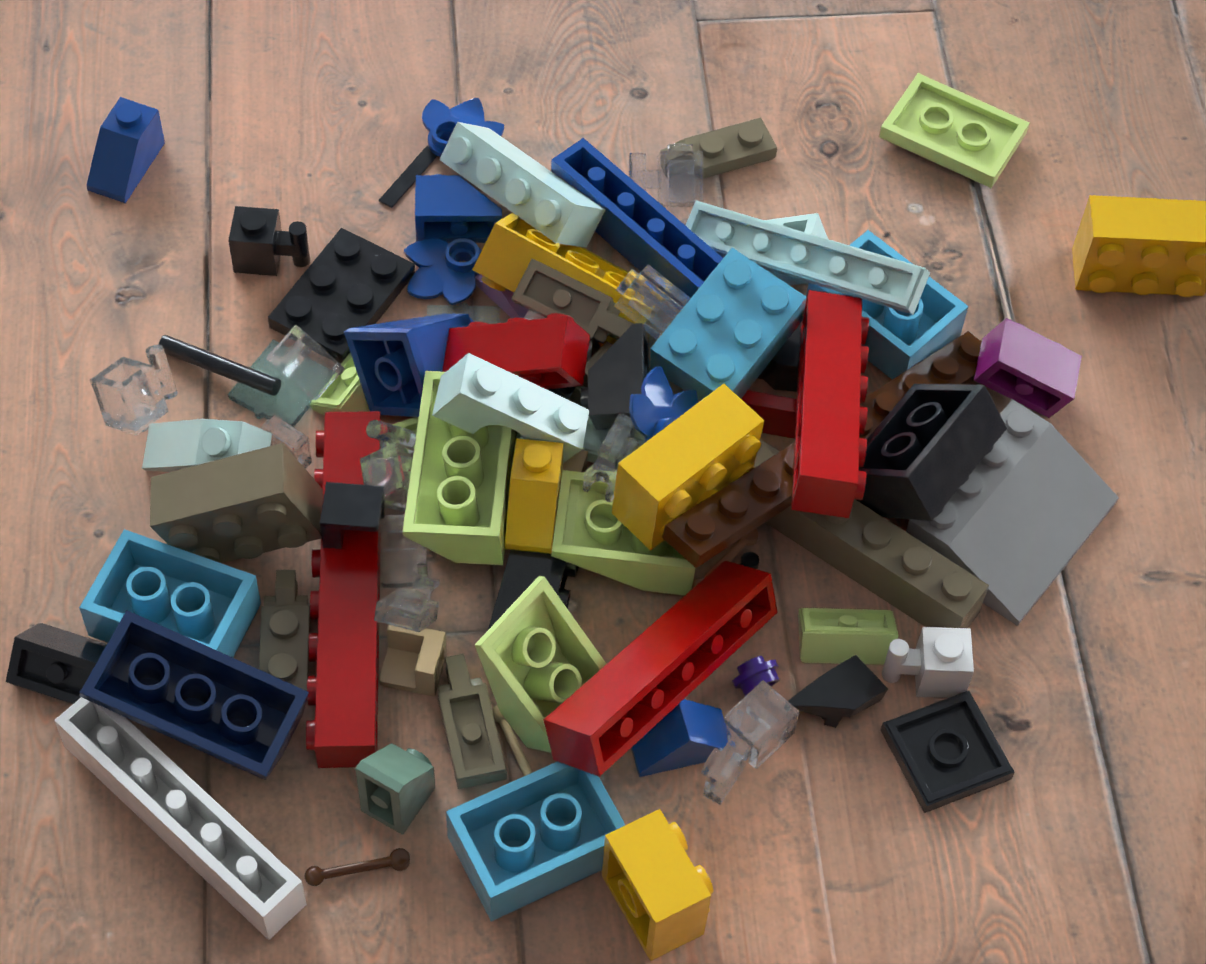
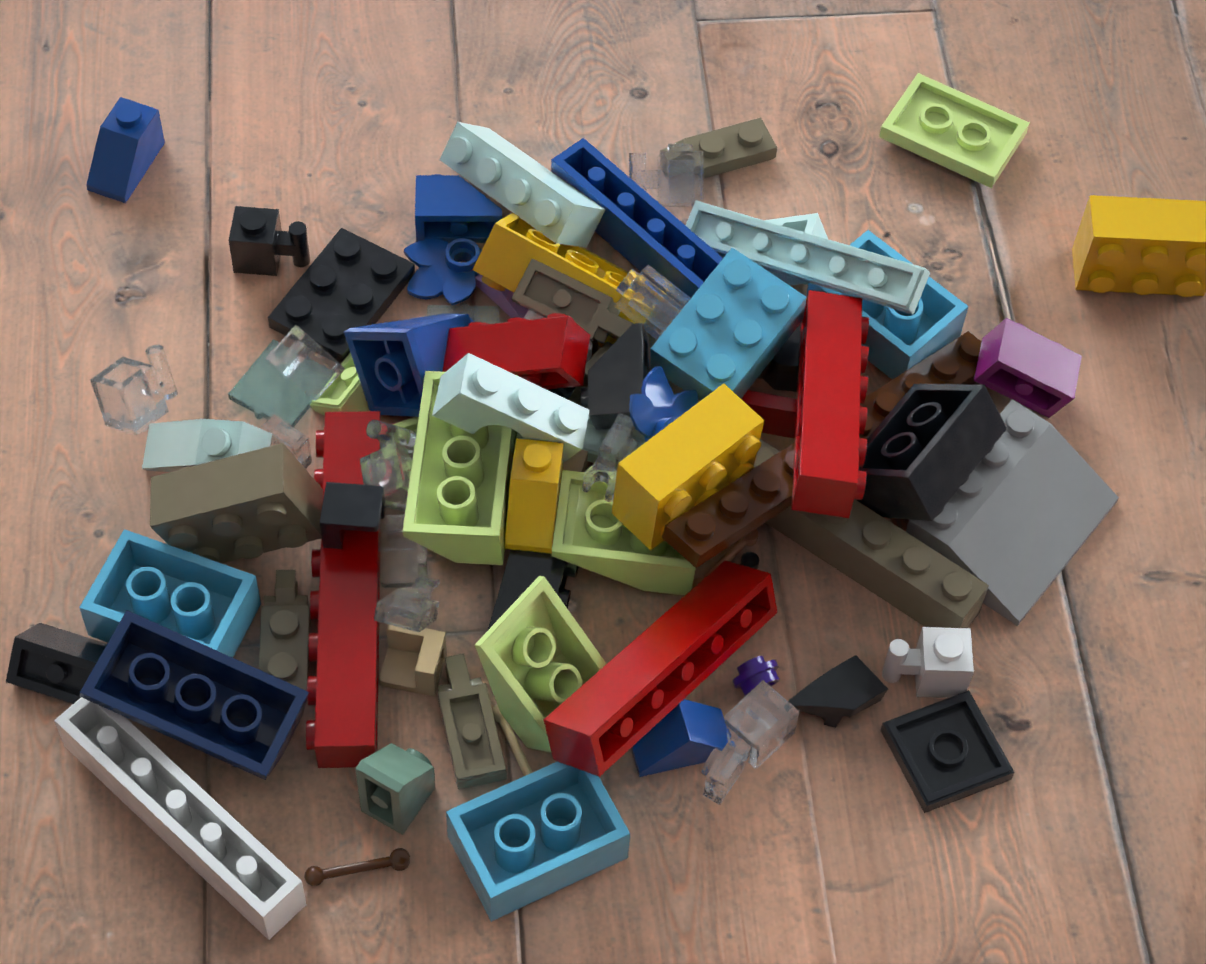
black bar [158,335,281,396] -> none
black piece [379,146,437,208] -> none
blue plate [422,98,504,157] -> none
yellow brick [602,809,714,961] -> none
yellowish green slope [798,608,899,665] -> none

